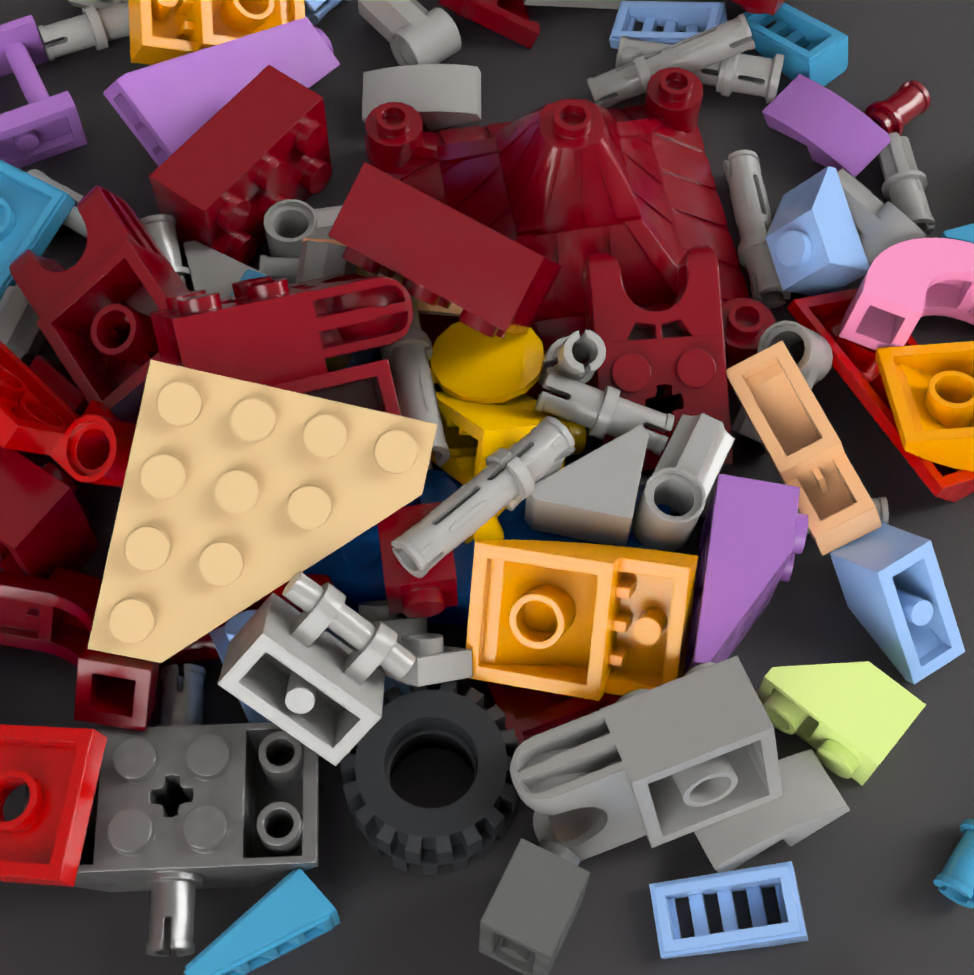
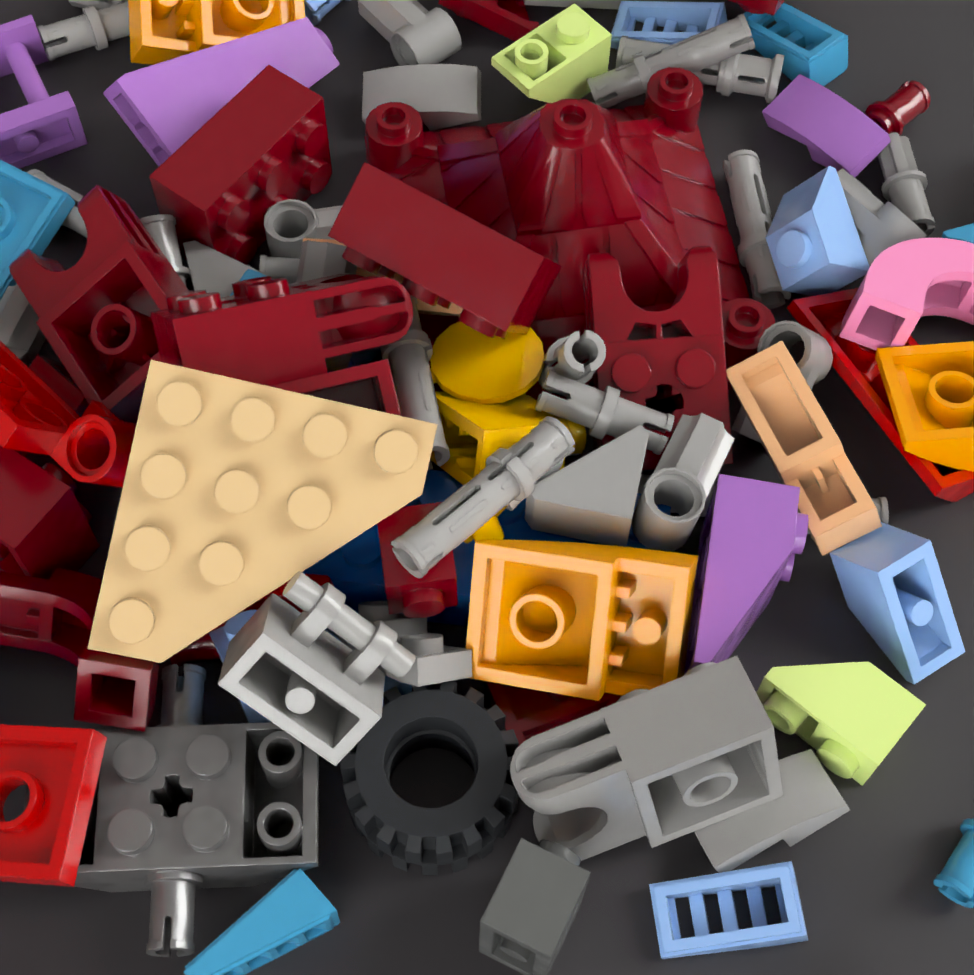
none -> yellowish green slope [491,3,612,103]

